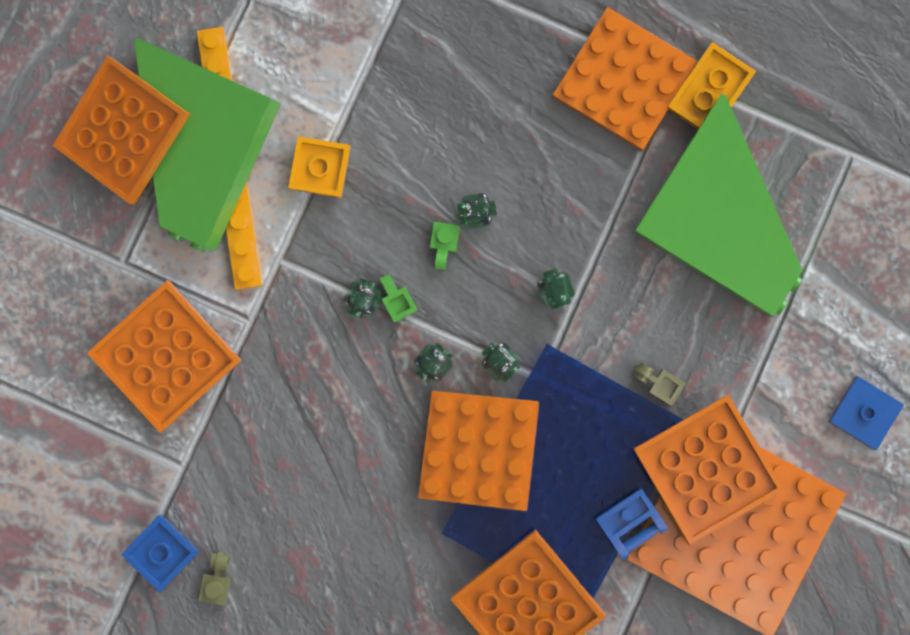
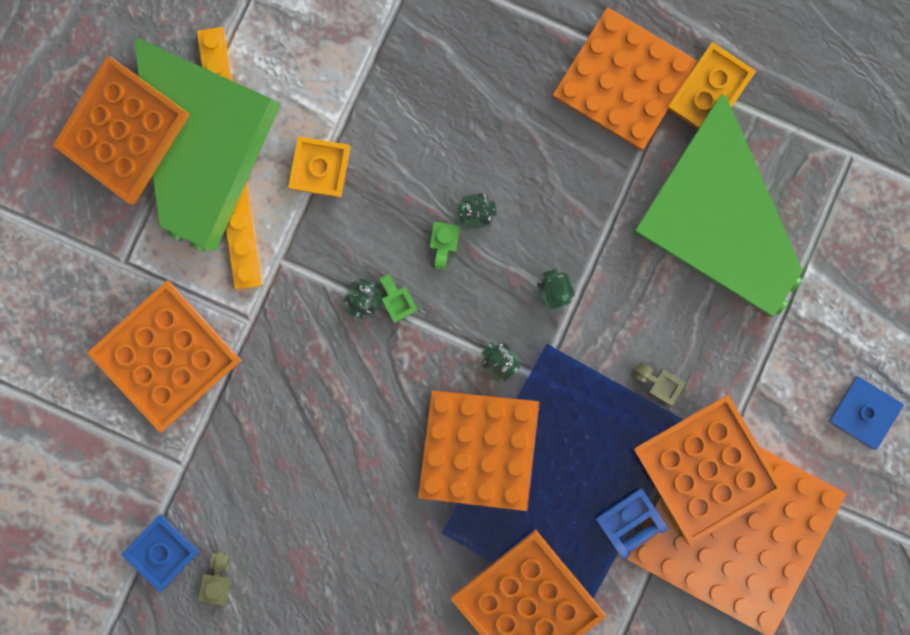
clear green head [414,342,453,383] -> none

